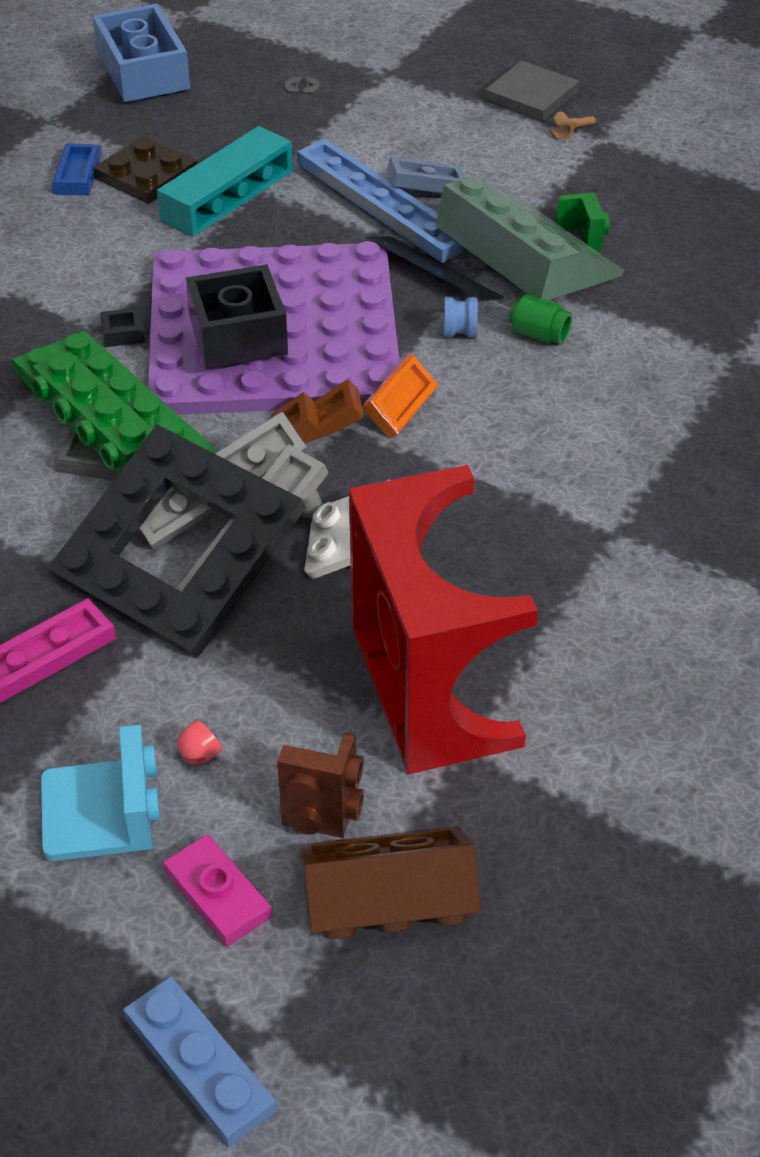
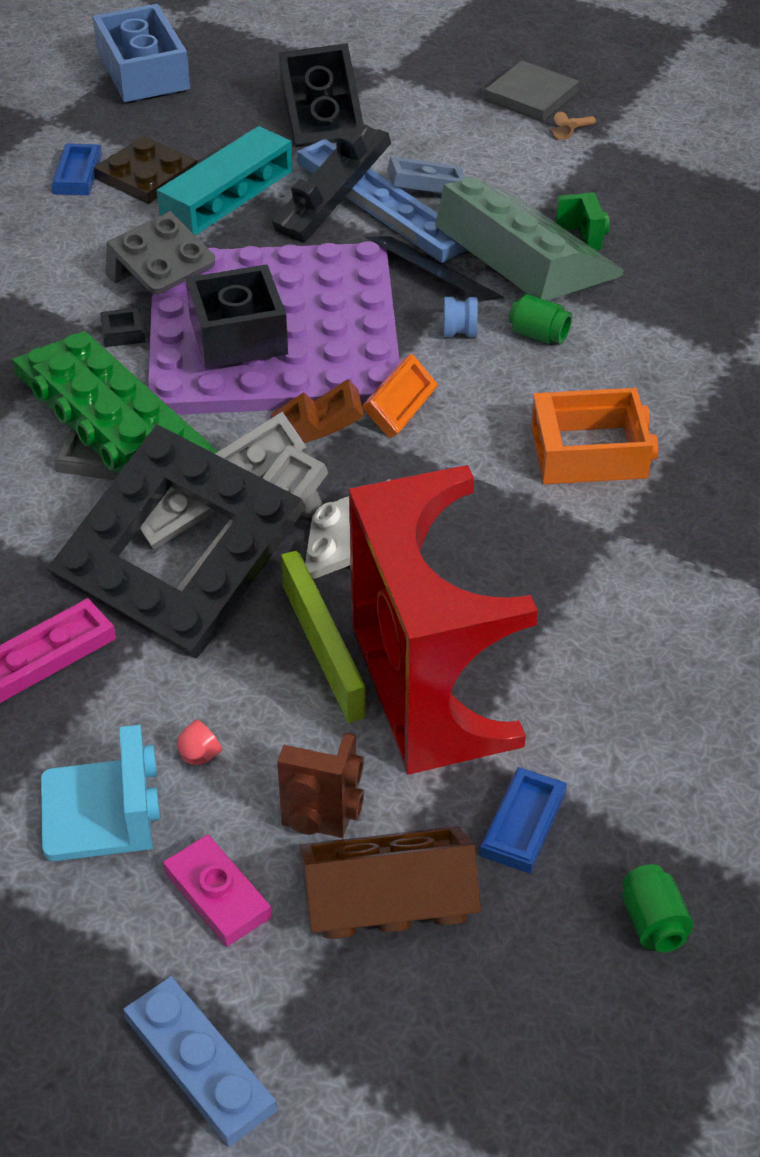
none -> dark grey bracket [106,211,215,295]
none -> black hinge [272,123,391,243]
none -> black slope [279,43,364,147]
none -> lime tile [281,550,366,723]
none -> blue tile [480,767,567,874]
none -> orange window [531,388,658,484]
none -> green brick [622,864,694,953]

